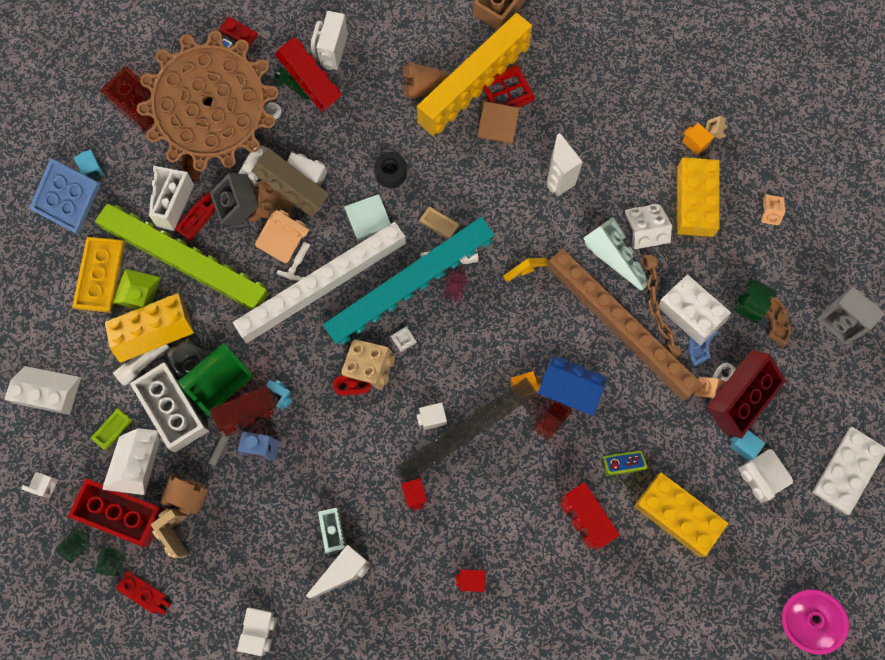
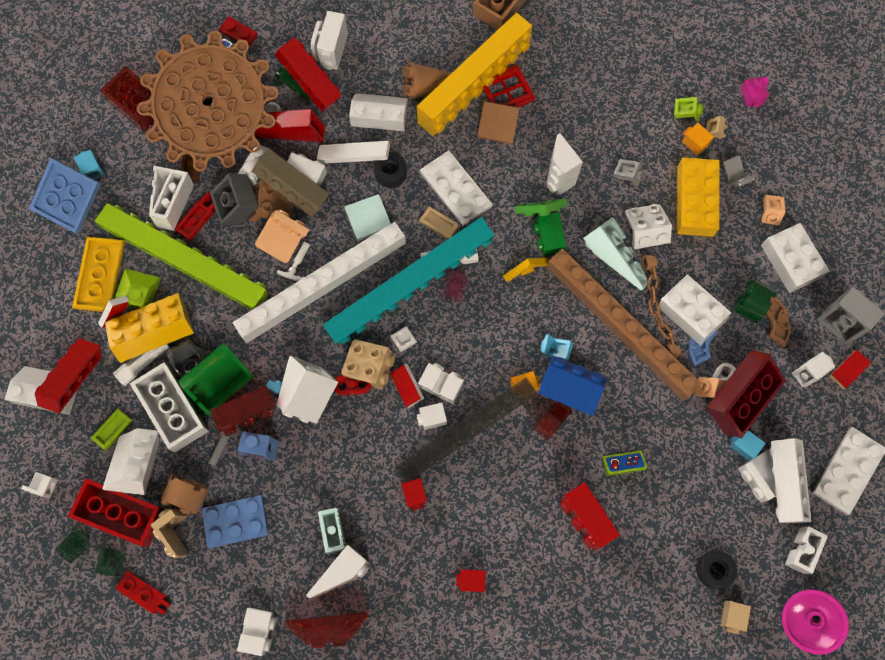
yellow brick [634,473,729,557] -> none
none -> red brick [35,338,102,414]
none -> tile [98,296,129,328]
none -> medium blue plate [202,495,269,549]
none -> red slope [255,109,326,143]
none -> white slope [277,356,338,424]
none -> clear red wedge [284,612,370,648]
none -> white tile [317,141,390,164]
none -> white slope [349,93,408,131]
none -> red tile [390,364,424,408]
none -> white brick [418,363,464,404]
none -> white plate [420,150,493,227]
none -> bright green plate [515,199,567,216]
none -> green brick [534,212,567,256]
none -> medium azure bracket [541,334,573,361]
none -> light grey bracket [613,159,645,187]
none -> lime bracket [674,97,703,121]
none -> black tyre [696,551,737,589]
none -> tan brick [721,601,751,635]
none -> light grey bracket [723,156,755,186]
none -> dark pink brick [741,77,769,108]
none -> white brick [761,223,830,293]
none -> white brick [770,438,811,523]
none -> white brick [785,526,828,574]
none -> white brick [792,352,835,387]
none -> red tile [829,349,871,390]

